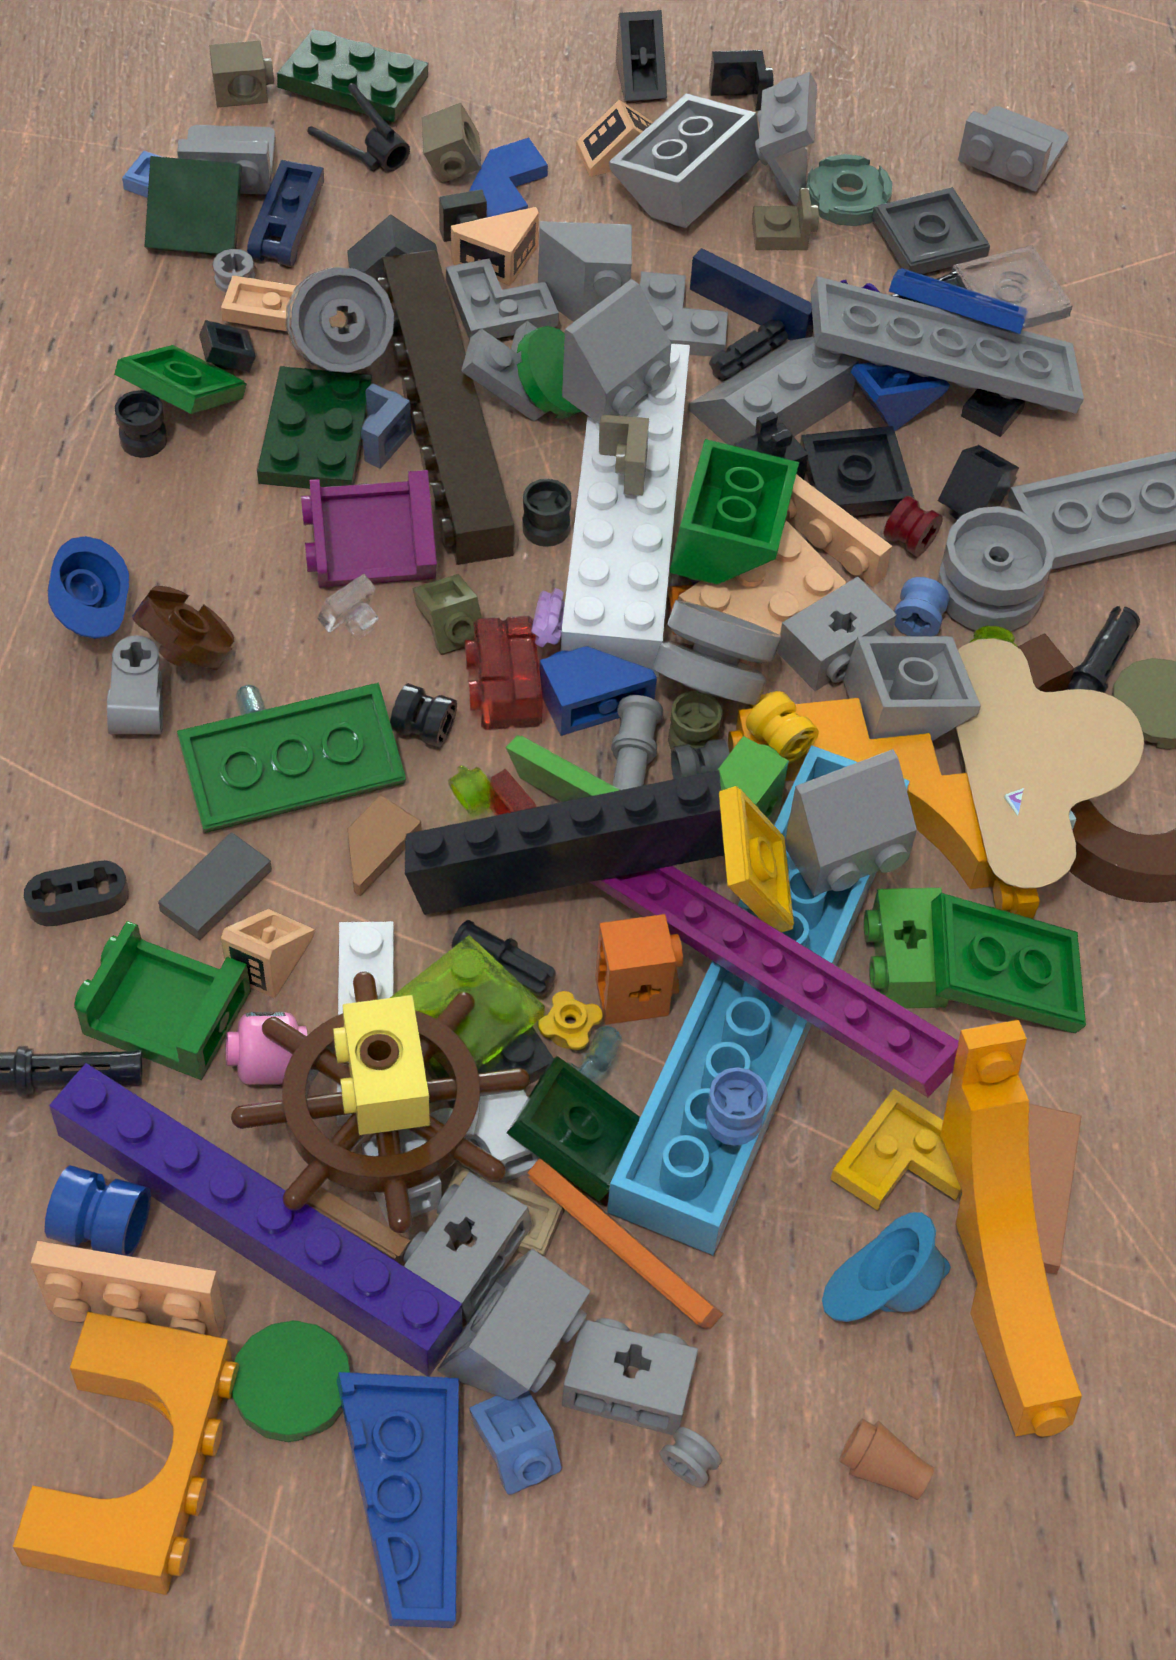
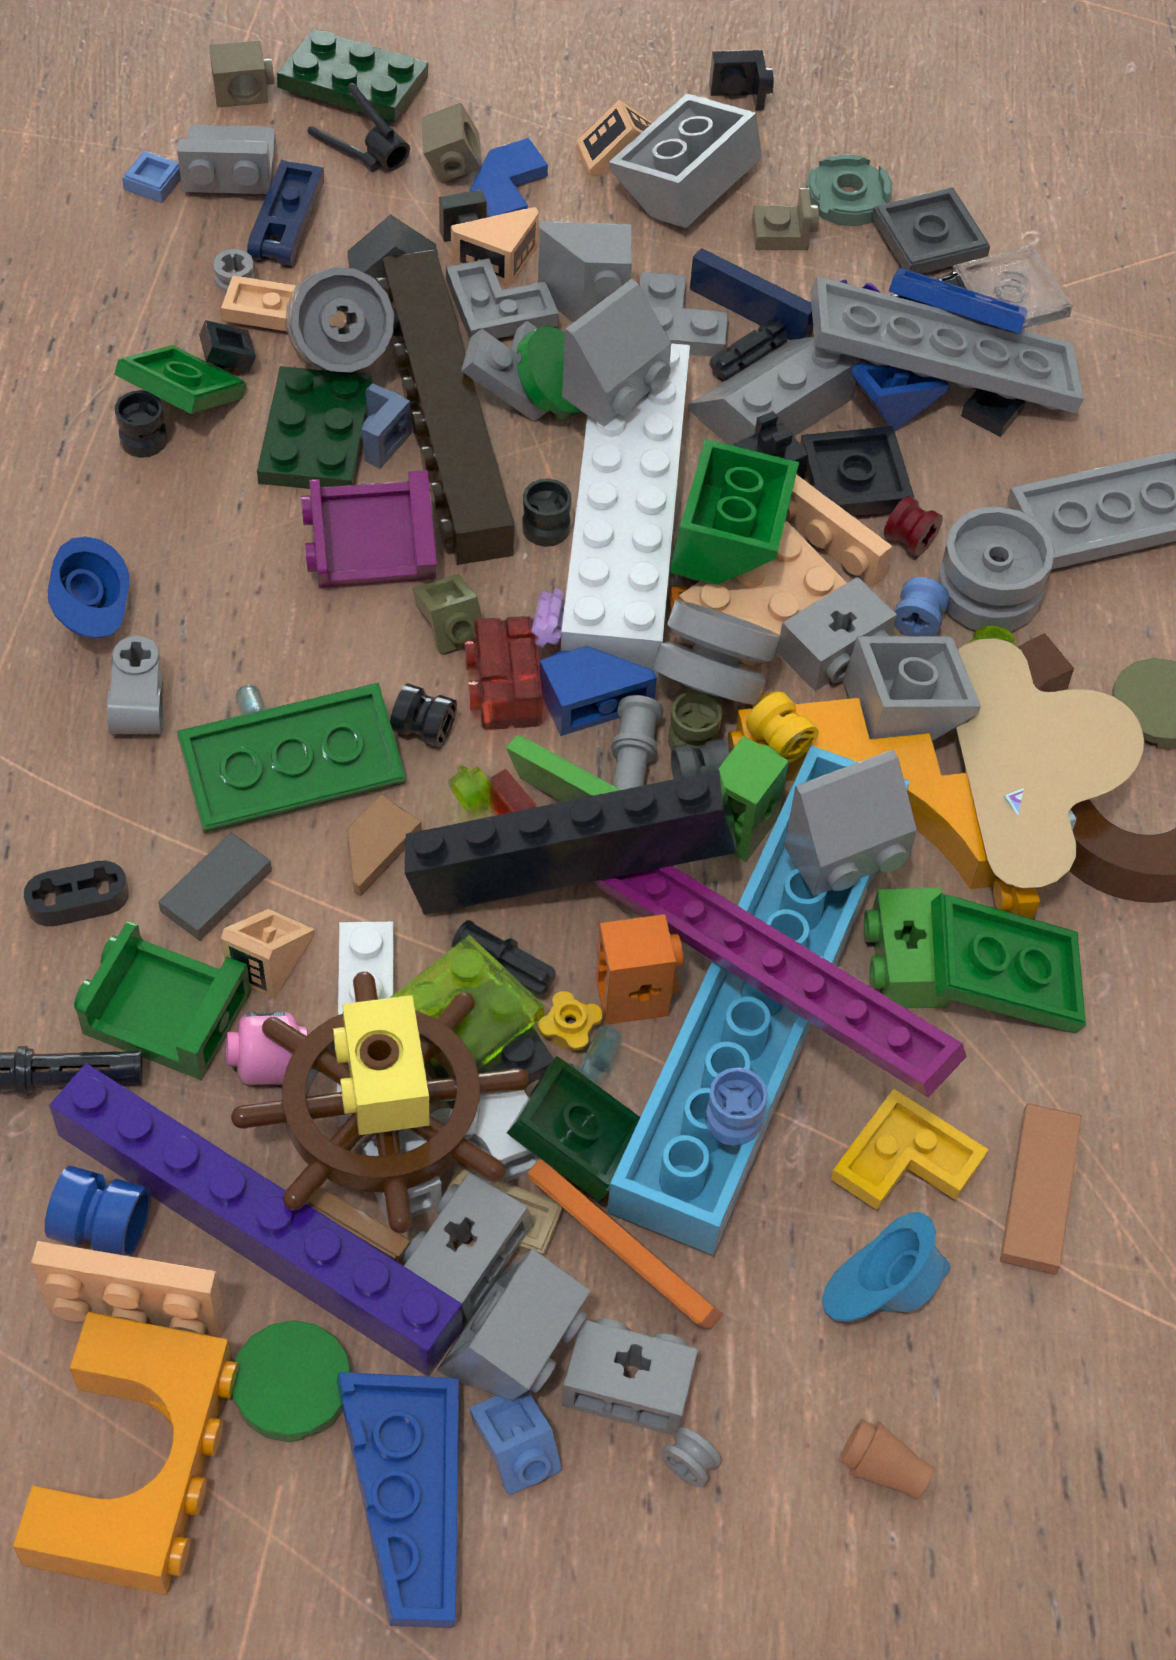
reddish brown plate [132,586,234,670] -> none
dark green tile [144,156,242,255] -> none
clear tile [317,574,379,641] -> none
dark tan bracket [599,415,649,495] -> none
dark grey slope [616,10,667,102] -> none
yellow tile [719,786,794,932] -> none
light grey bracket [755,72,817,206] -> none
black brick [937,445,1019,520] -> none
light orange arch [940,1020,1082,1437] -> none
light grey bracket [958,106,1069,192] -> none
black pin [1067,606,1140,693] -> none

